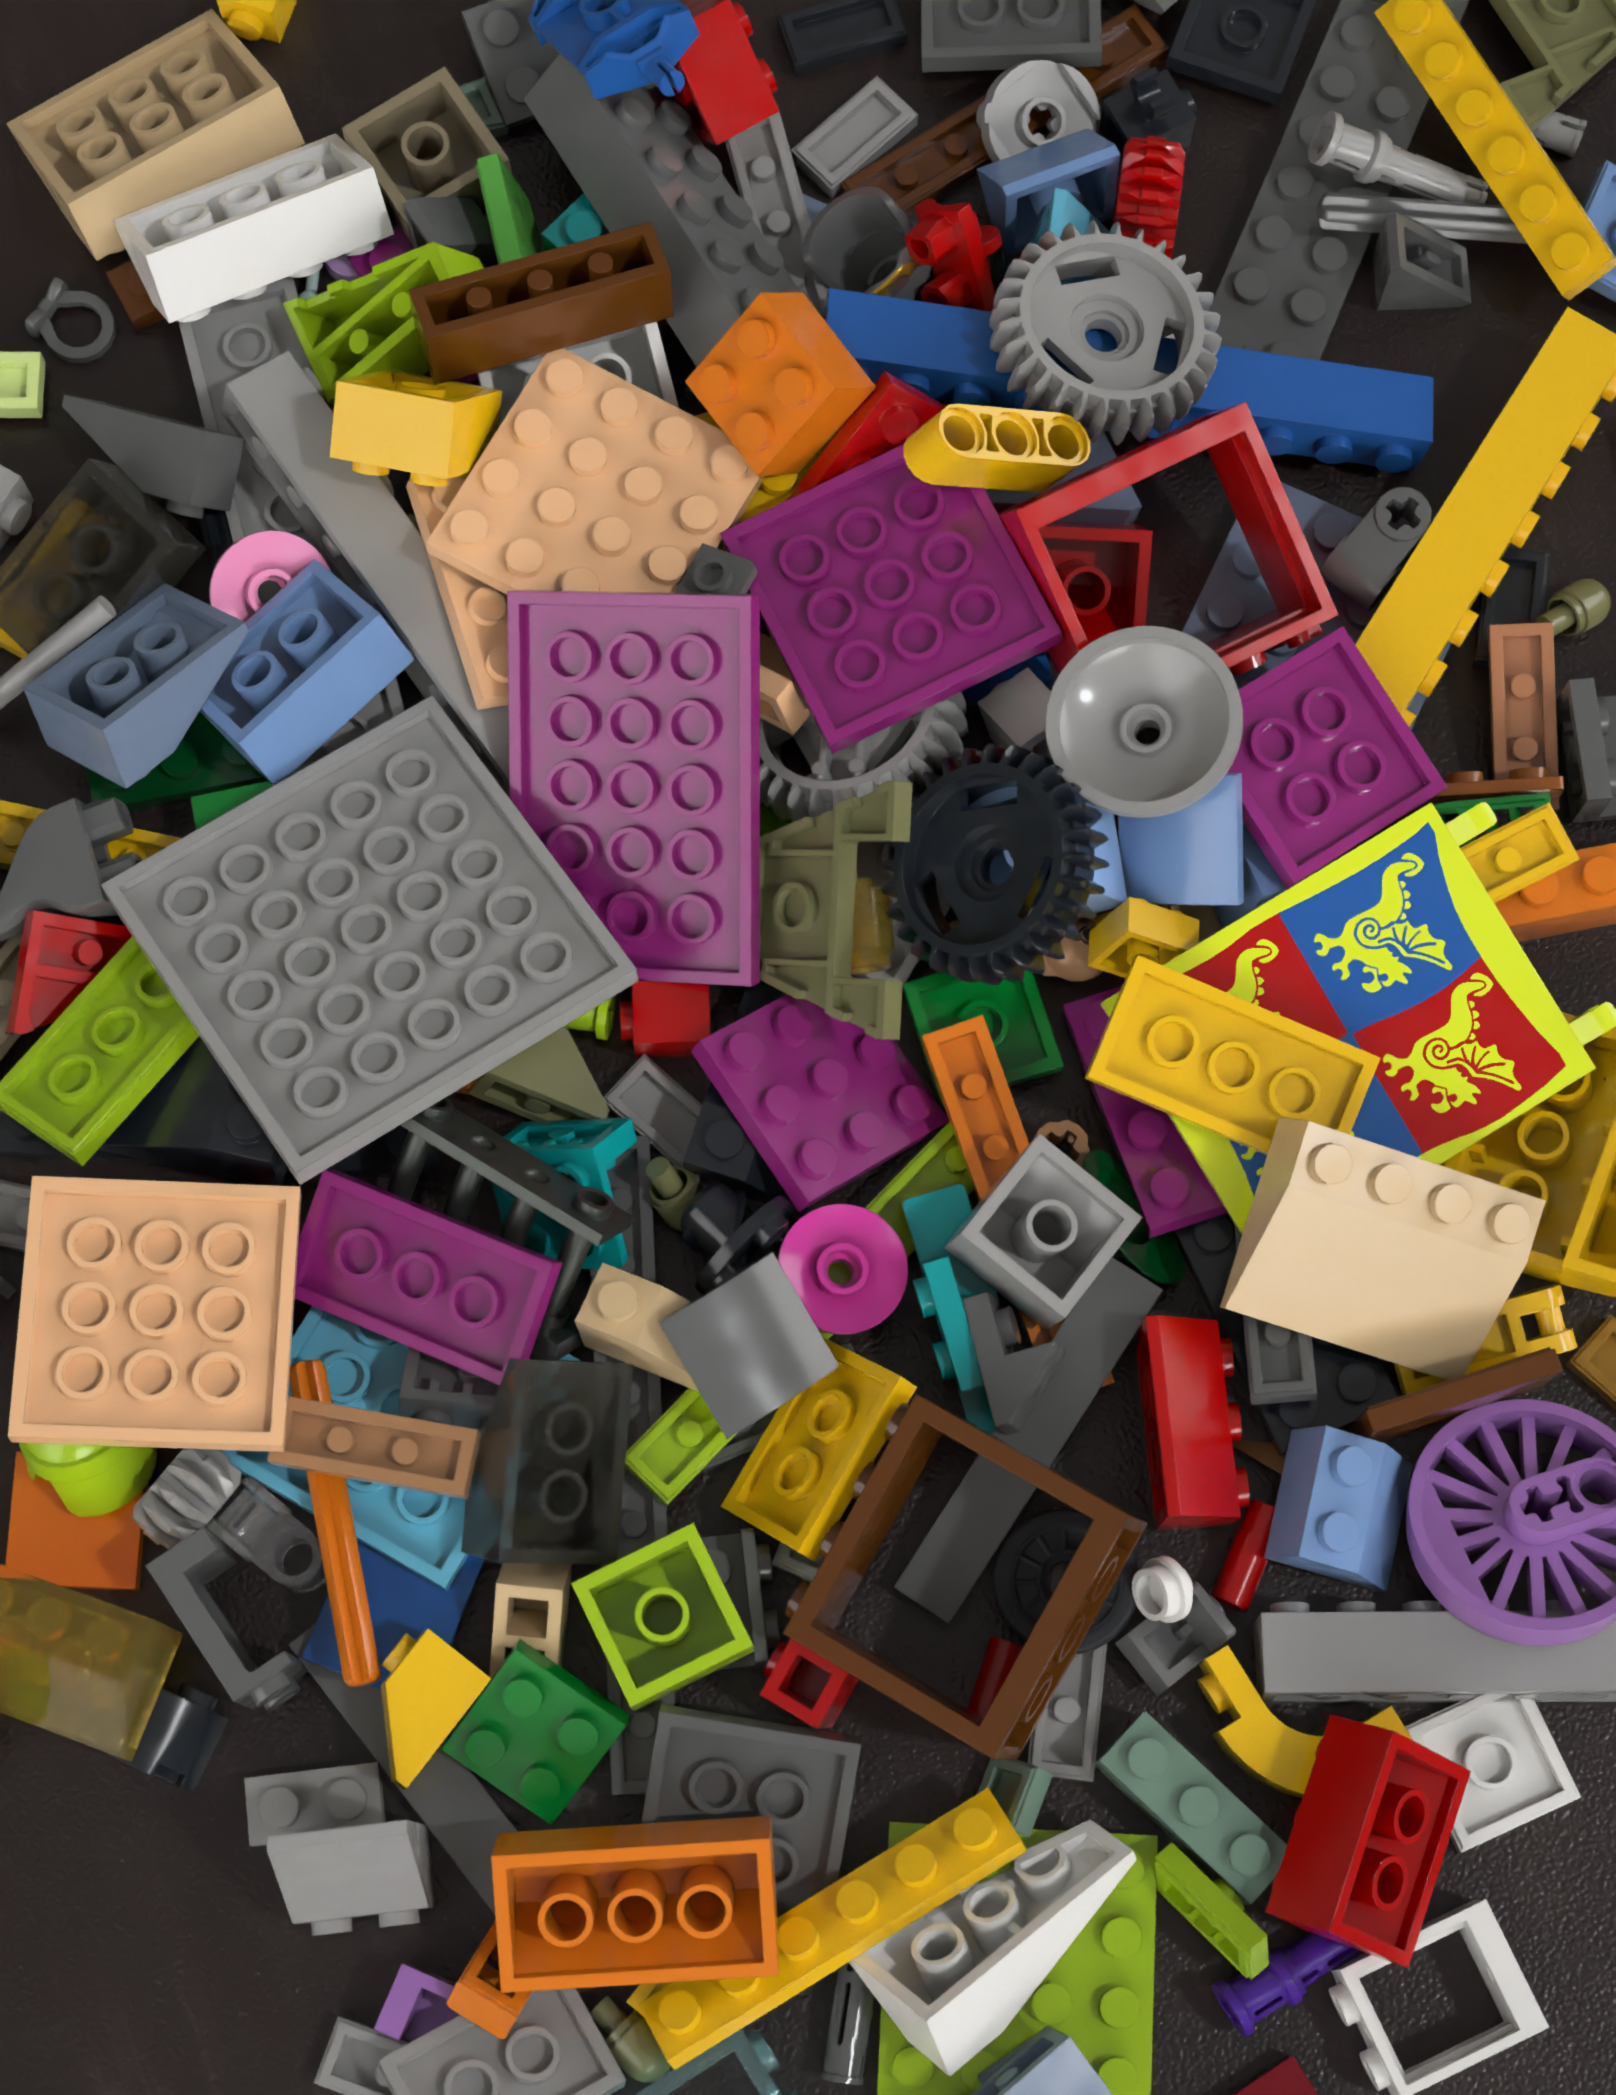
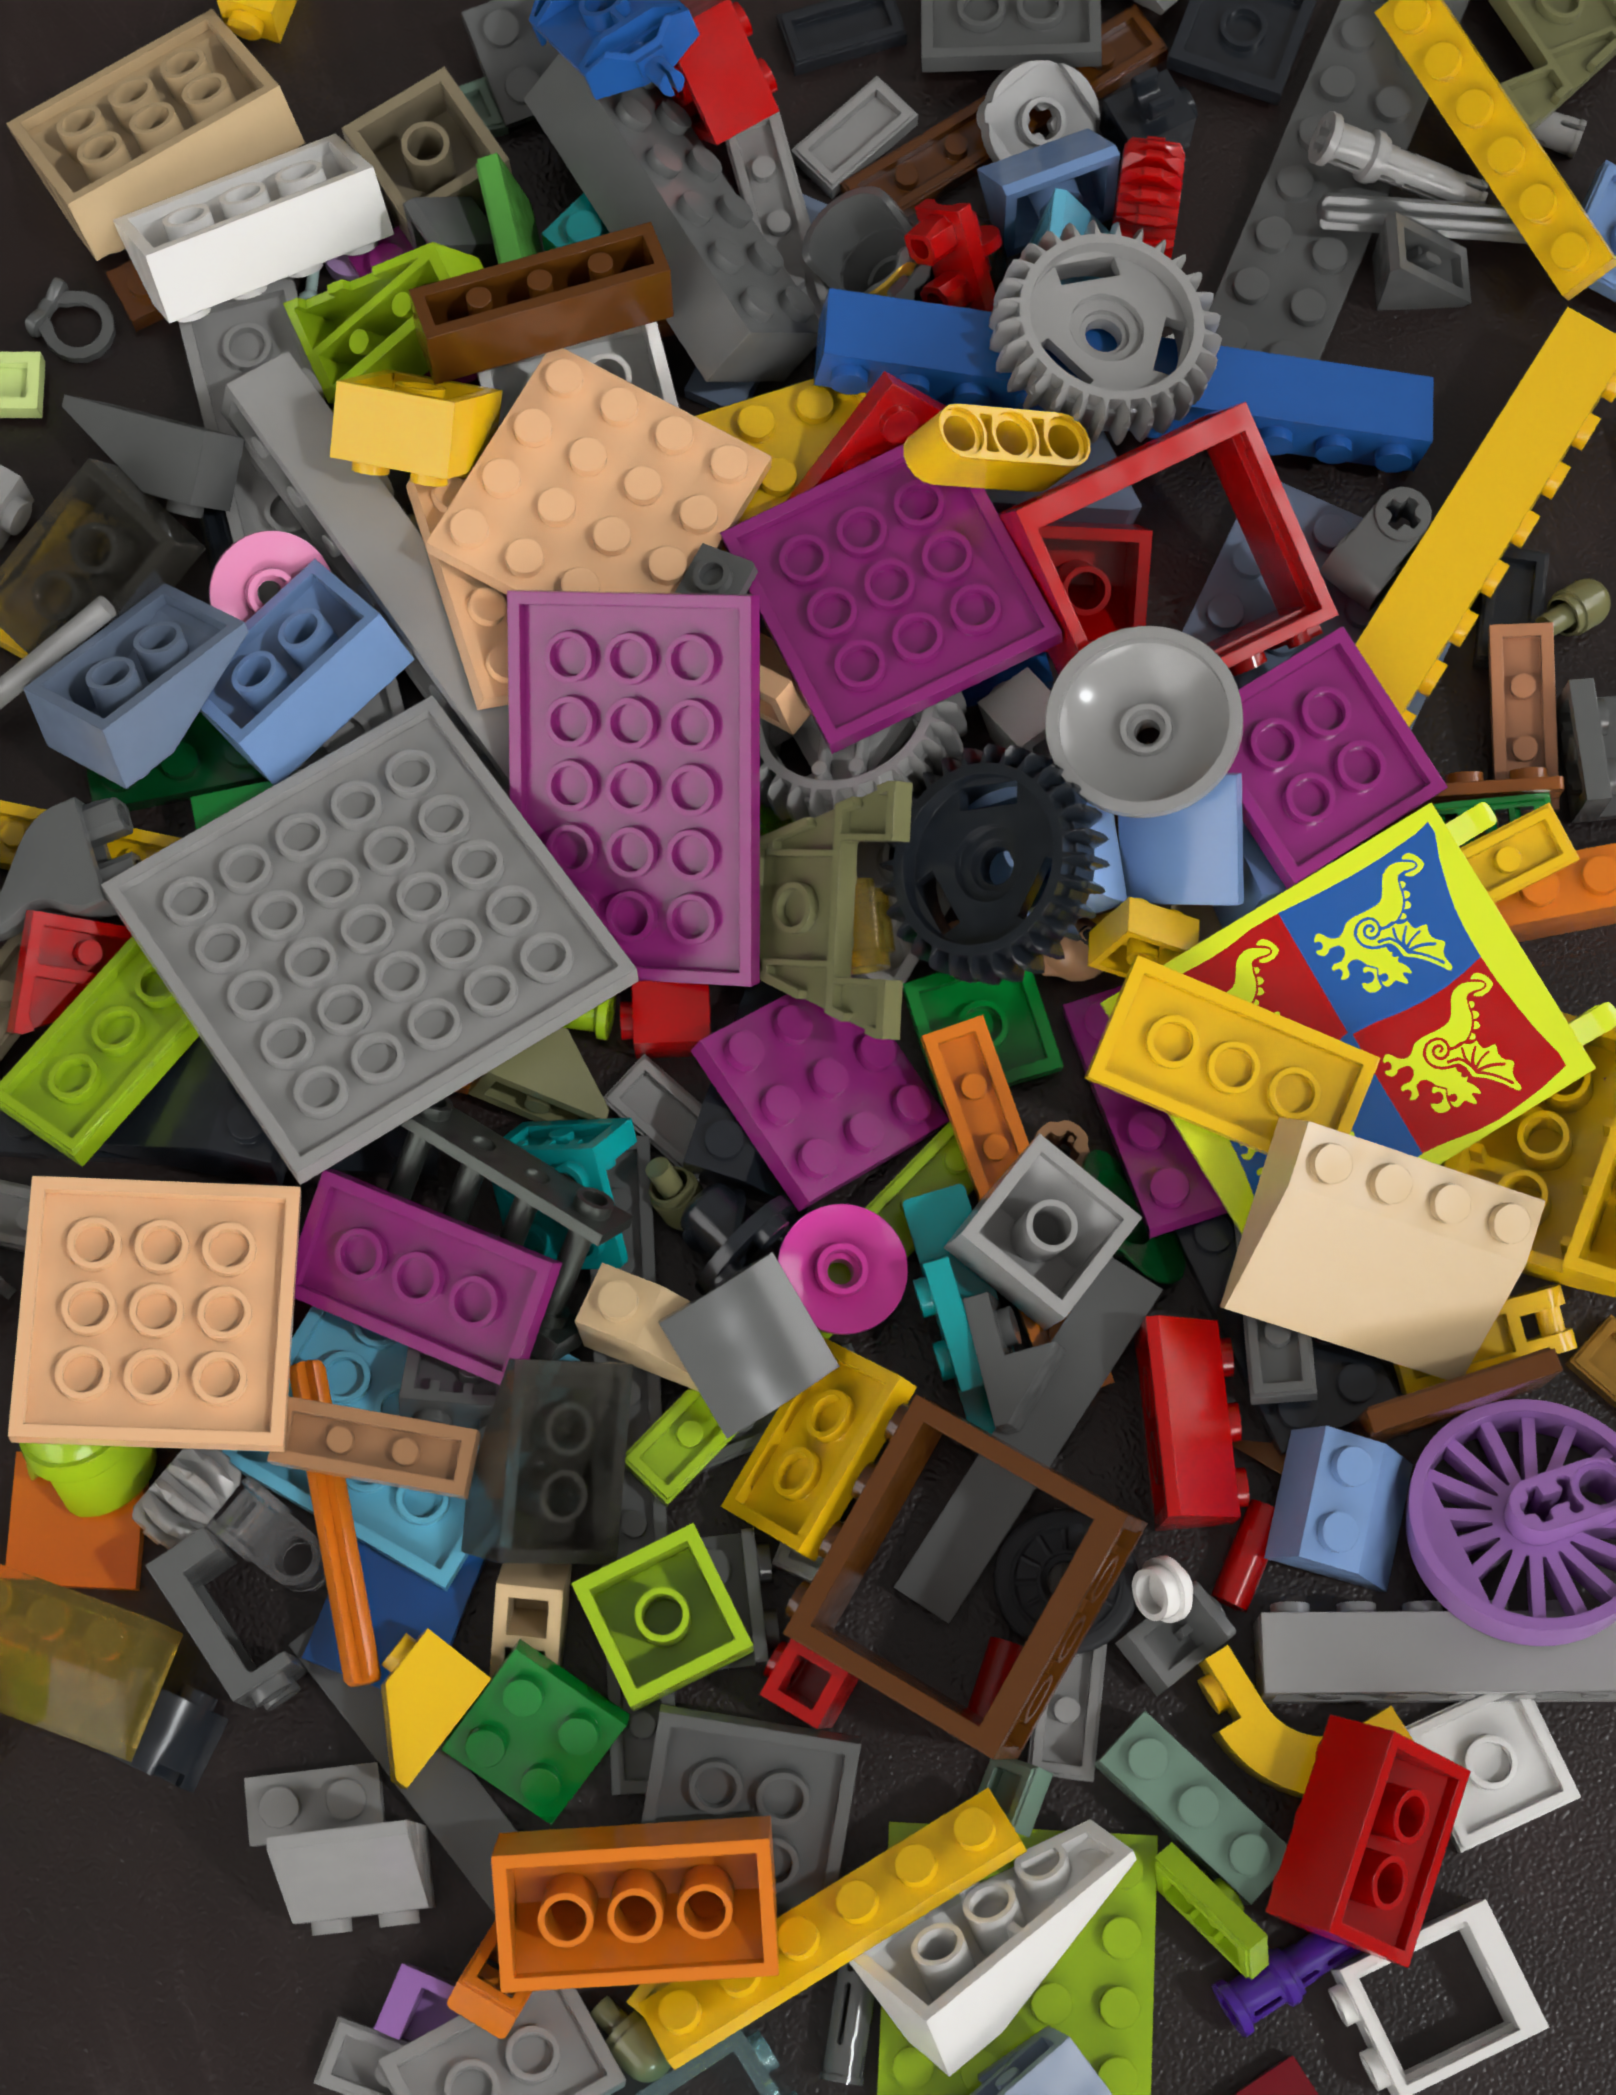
orange brick [685,292,876,476] -> none

